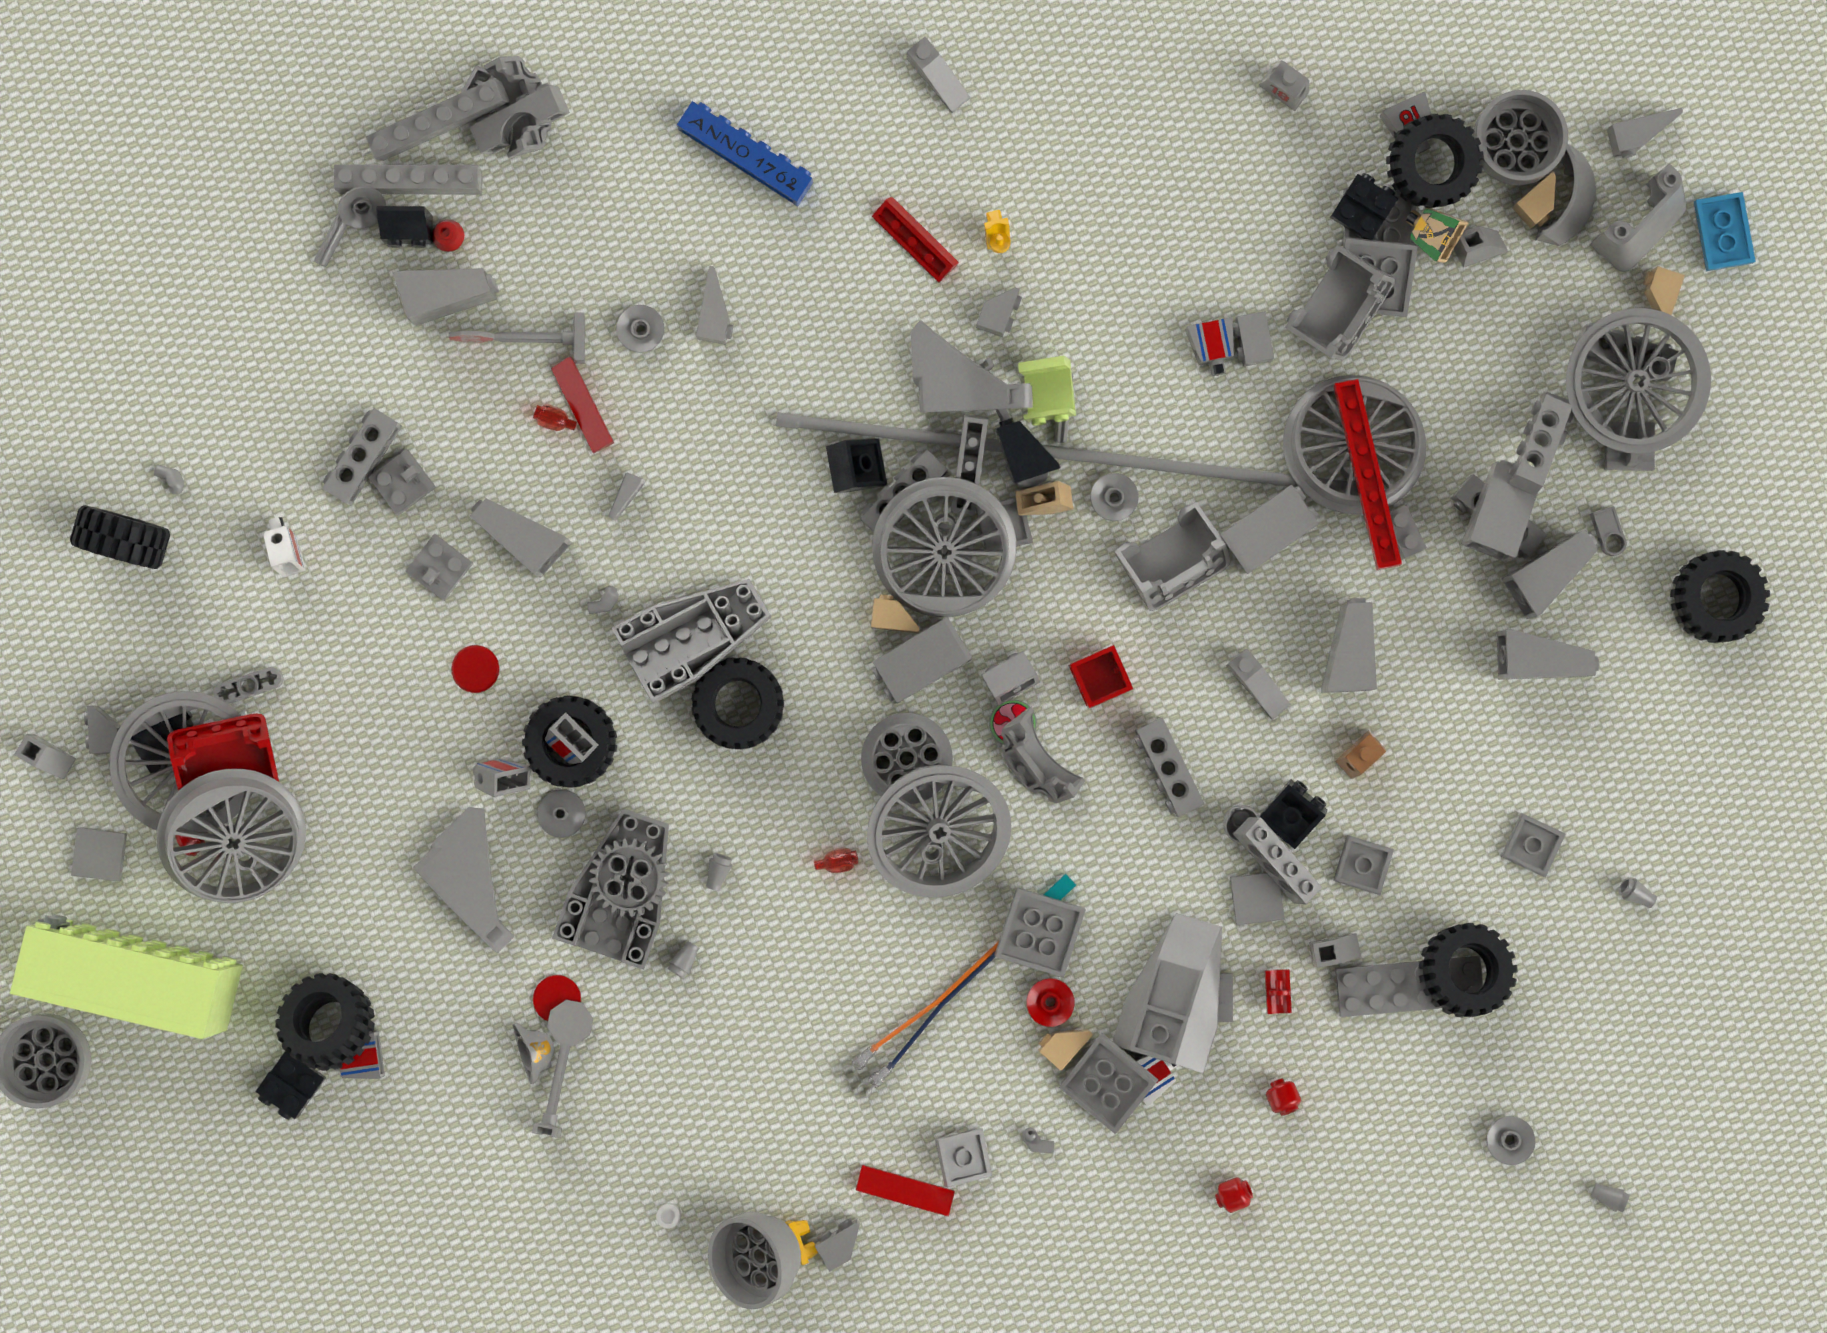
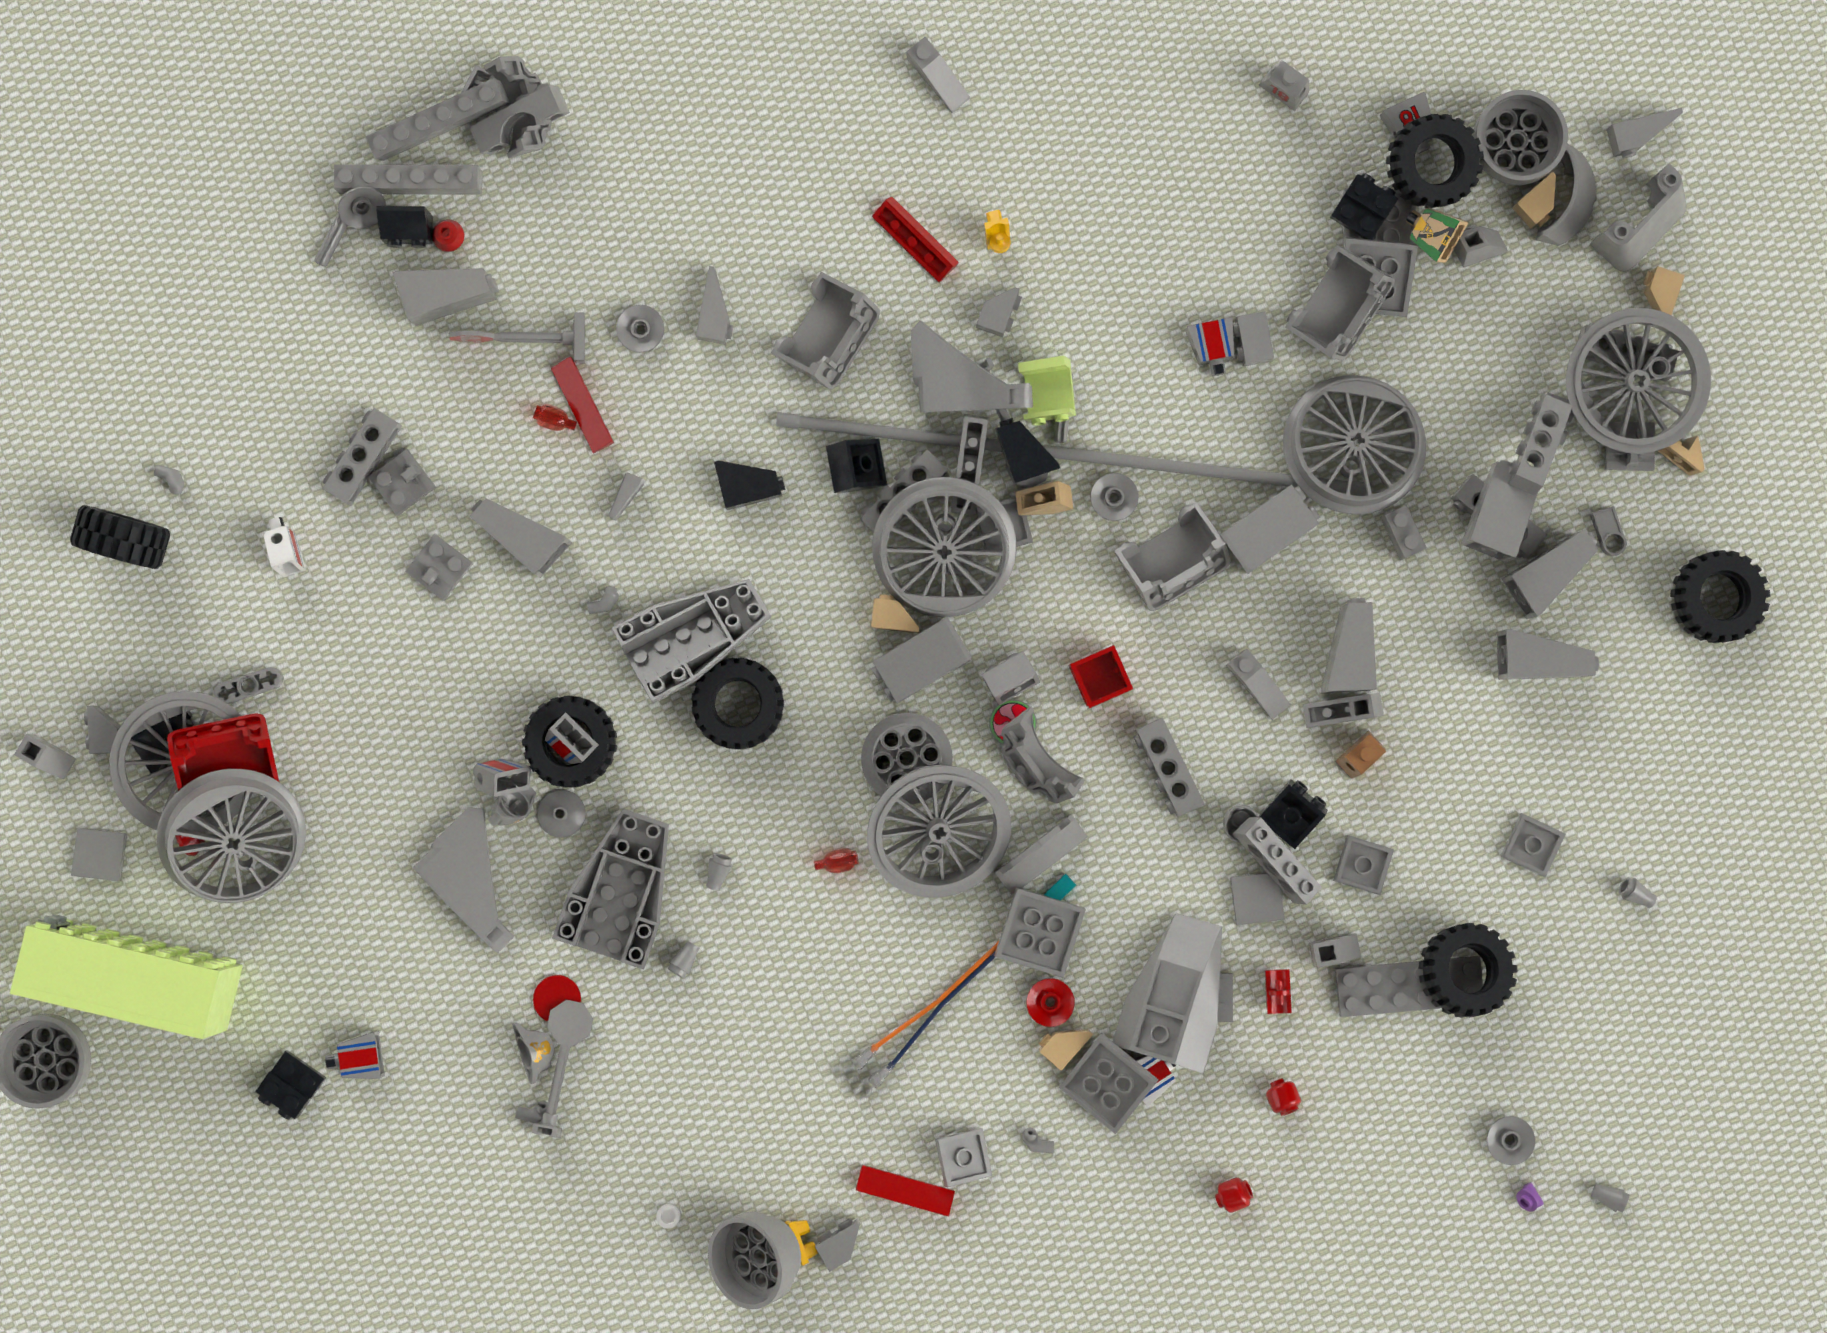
black tyre [275,973,375,1071] -> none
red piece [451,645,499,693] -> none
light grey gear [589,837,669,917] -> none
blue brick [677,101,813,207] -> none
red plate [1333,379,1402,570] -> none
dark azure plate [1694,192,1756,272] -> none
none -> light grey hat [489,787,536,826]
none -> light grey arm [515,1101,548,1123]
none -> black slope [714,461,786,510]
none -> light grey windscreen [771,272,880,389]
none -> light grey windscreen [994,814,1088,895]
none -> light grey slope [1303,692,1384,728]
none -> medium lavender plate [1516,1182,1544,1212]
none -> tan slope [1658,436,1705,476]

